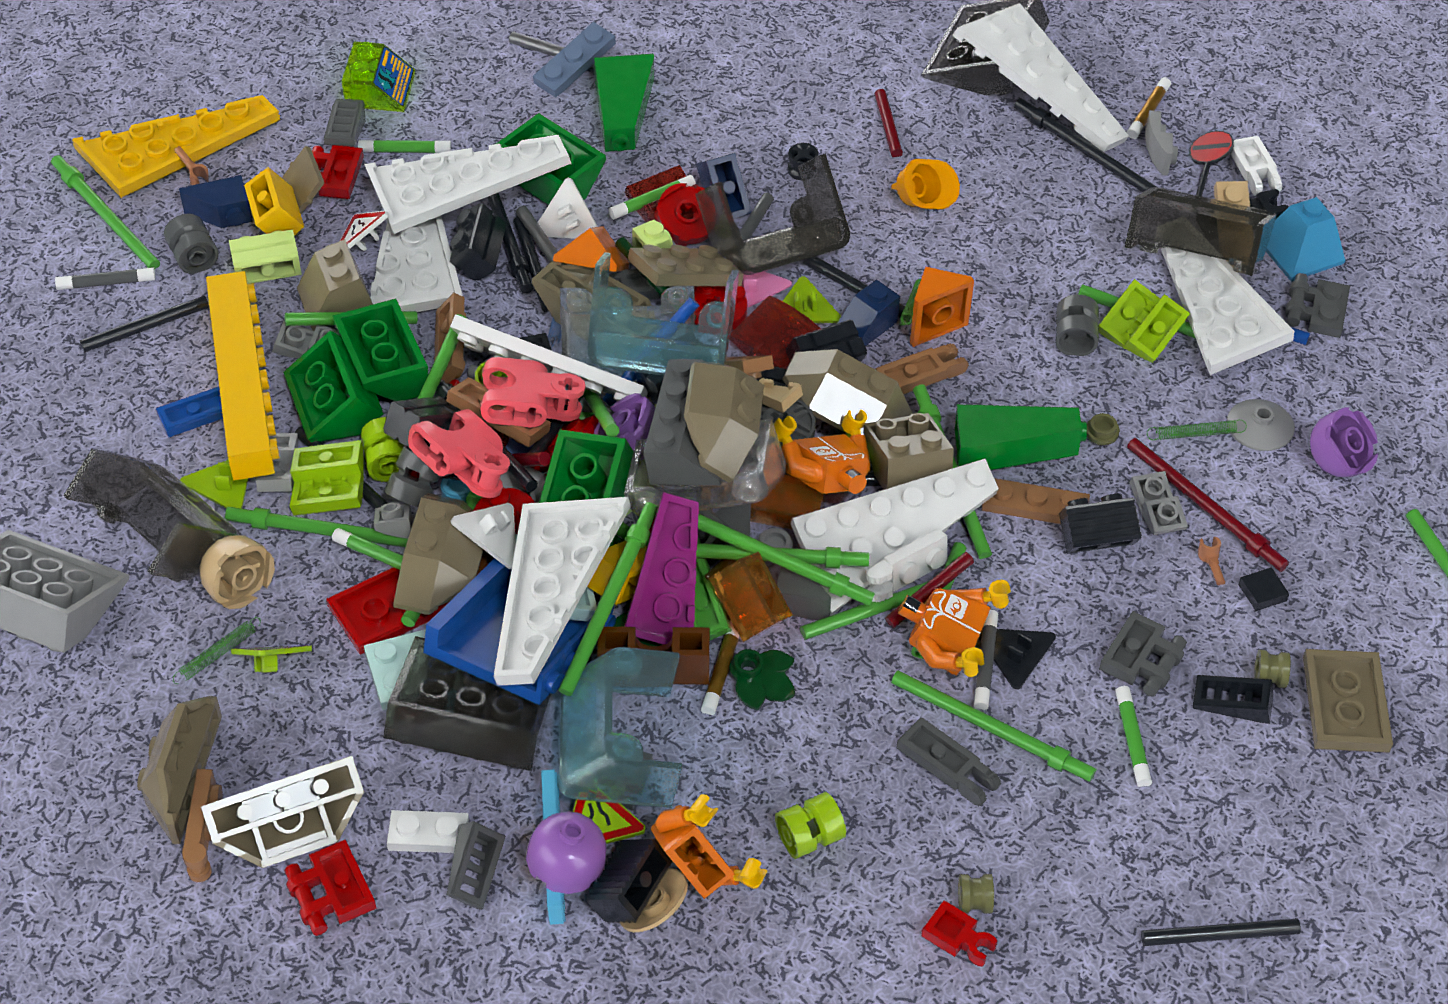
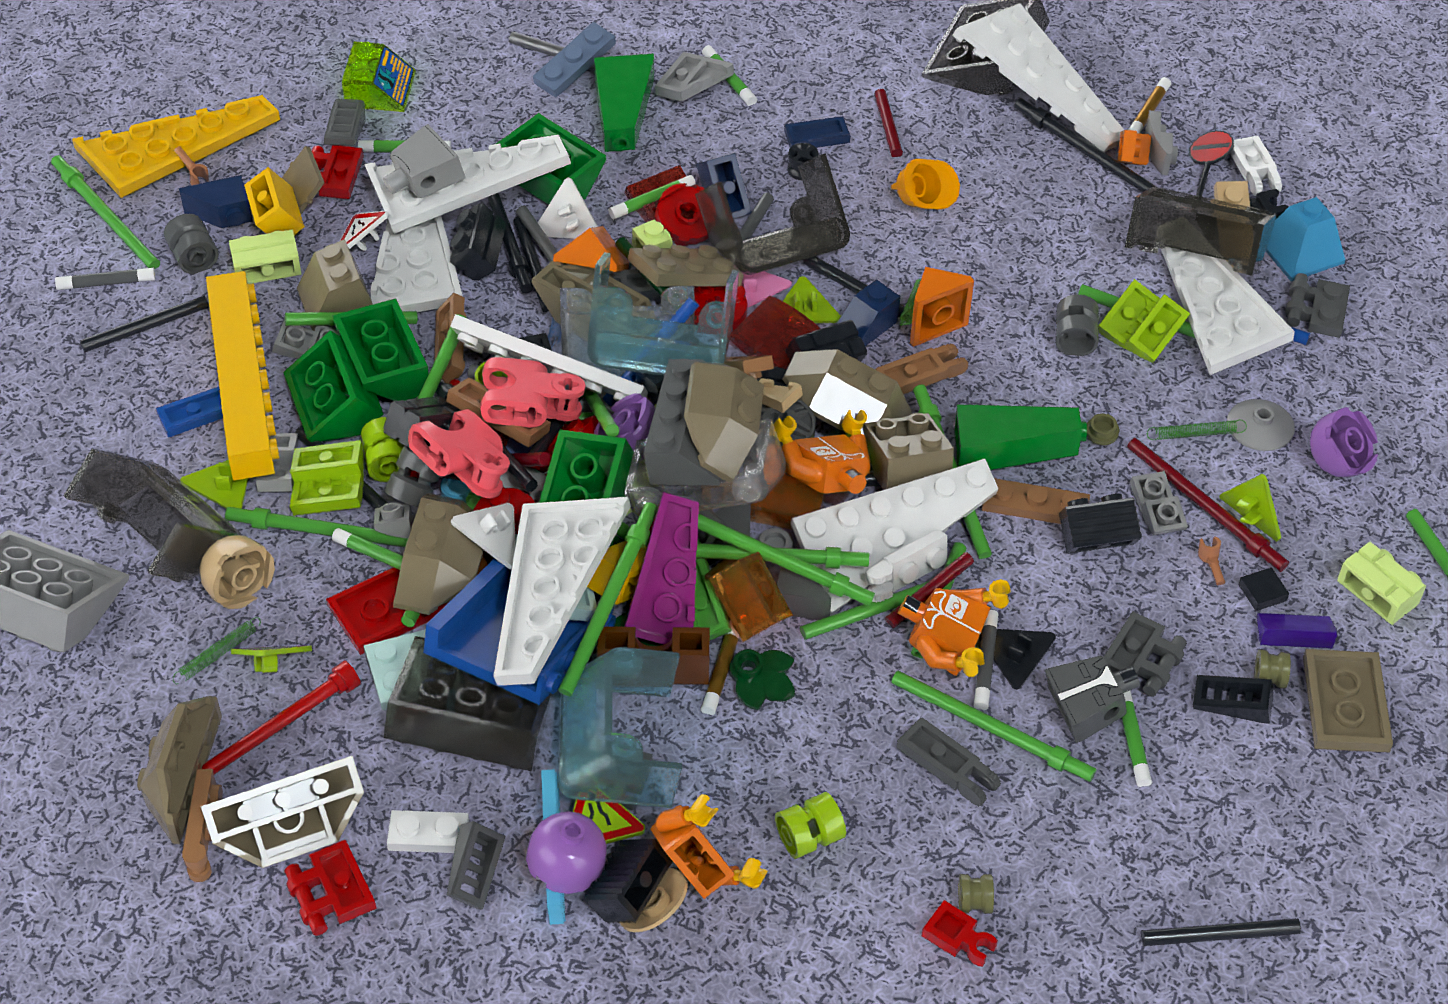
none -> red piece [202,660,361,775]
none -> light grey torso [383,124,466,198]
none -> light grey wing [655,52,734,102]
none -> bar [702,45,757,106]
none -> dark blue tile [784,116,851,148]
none -> dark grey torso [1045,656,1140,743]
none -> orange bracket [1117,130,1151,165]
none -> lime piece [1219,474,1281,542]
none -> dark purple slope [1257,613,1337,649]
none -> yellowish green brick [1337,541,1426,625]

